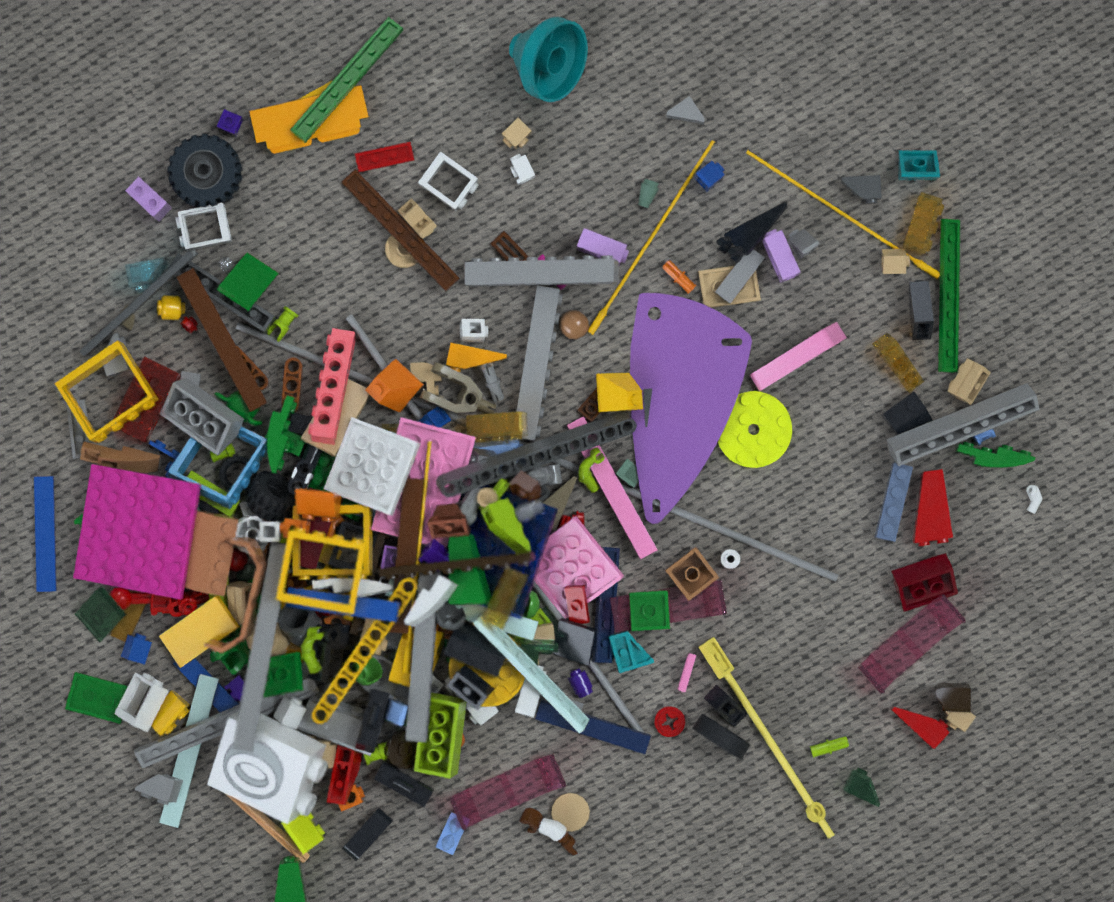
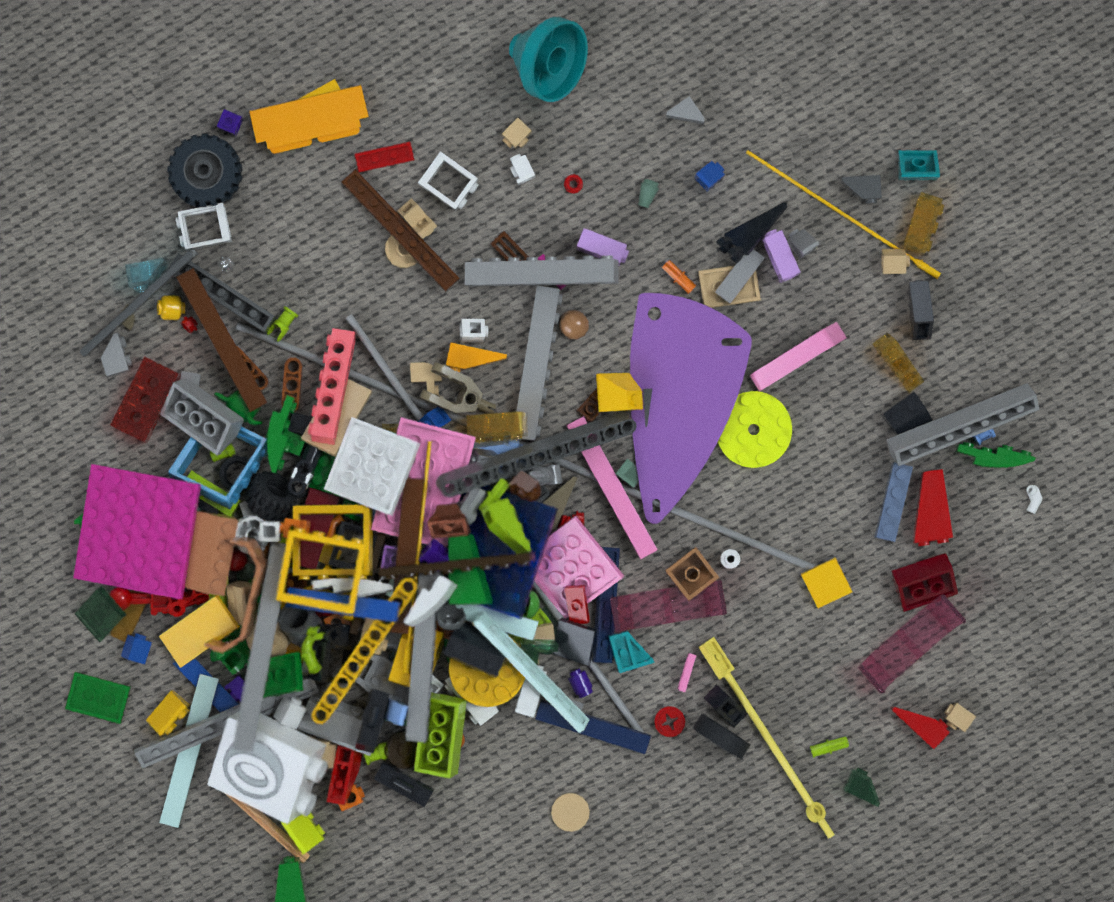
blue tile [34,476,57,592] -> none
yellow window [55,340,159,443] -> none
light grey tile [66,399,91,459] -> none
medium nougat slope [80,441,160,473] -> none
white window [114,672,169,732] -> none
lavender window [125,177,172,221] -> none
light grey slope [135,774,183,805] -> none
blue bracket [148,439,180,478] -> none
red plate [179,596,198,615] -> none
green tile [217,253,279,311] -> none
green tile [290,17,403,143] -> none
orange slope [295,489,341,522] -> none
black beam [342,807,393,861] -> none
bright green hair [351,657,383,686] -> none
orange slope [365,359,424,413] -> none
light blue tile [436,812,469,855] -> none
black brick [447,665,494,710] -> none
clear pink windscreen [449,753,567,830] -> none
tan tile [477,488,497,507] -> none
light grey pin [481,363,504,402] -> none
clear yellow brick [482,567,528,630] -> none
clear cone [514,499,545,523] -> none
piece [519,808,578,856] -> none
lime piece [578,447,605,493] -> none
yellow piece [587,140,715,335] -> none
green plate [629,590,670,631] -> none
dark brown slope [935,682,971,713] -> none
green tile [938,219,960,373] -> none
tan brick [948,358,991,405] -> none
none -> red plate [564,174,583,194]
none -> yellow tile [801,557,853,608]

